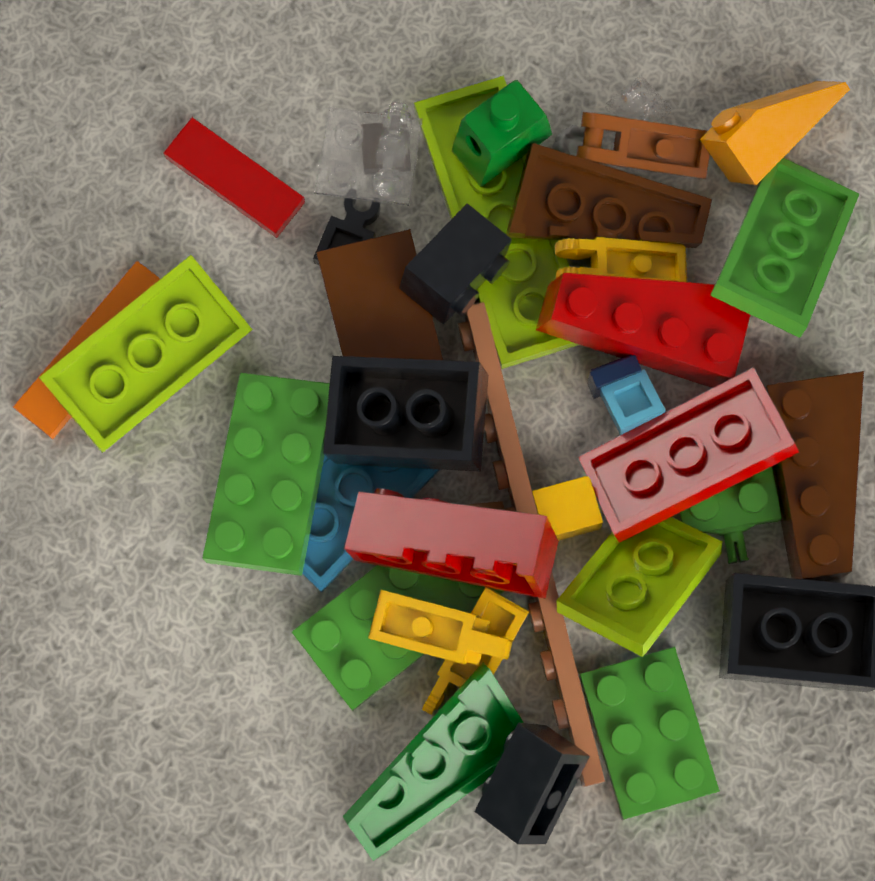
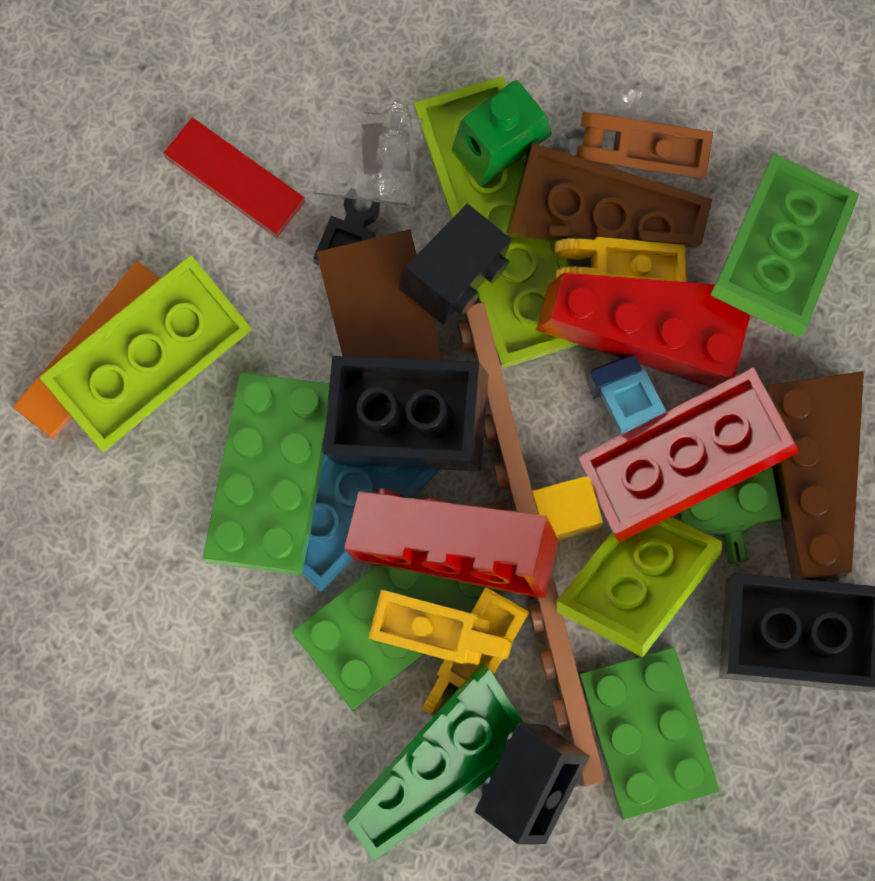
light orange slope [700,81,850,185] -> none

